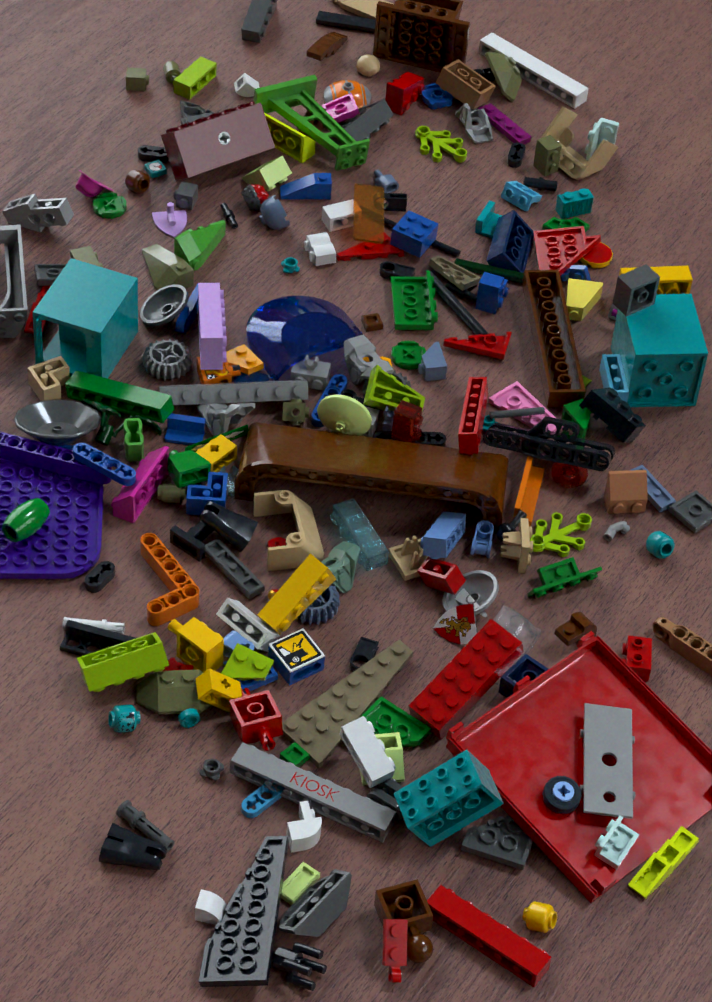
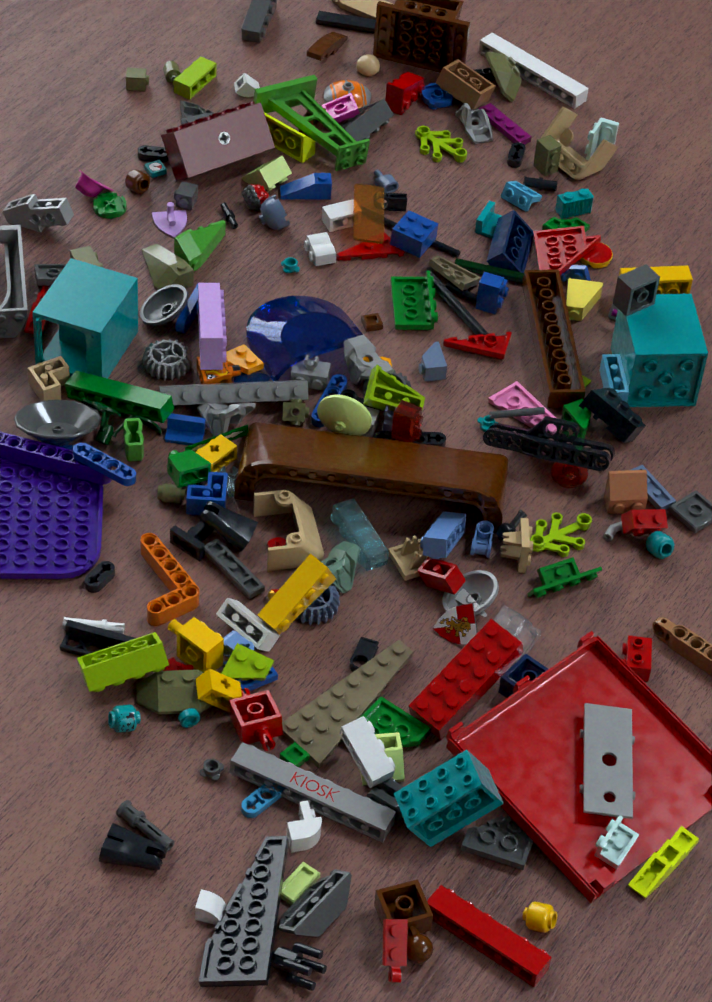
green piece [2,498,50,542] -> none
dark pink slope [111,446,169,523] -> none
piece [268,628,325,686] -> none
black piece [379,261,415,280] -> none
green tile [391,341,426,370] -> none
red brick [458,377,488,455] -> none
orange fence [513,456,545,526] -> none
black wheel [542,776,582,814] -> none
reddish brown brick [554,612,597,647] -> none
none -> red brick [621,509,668,536]

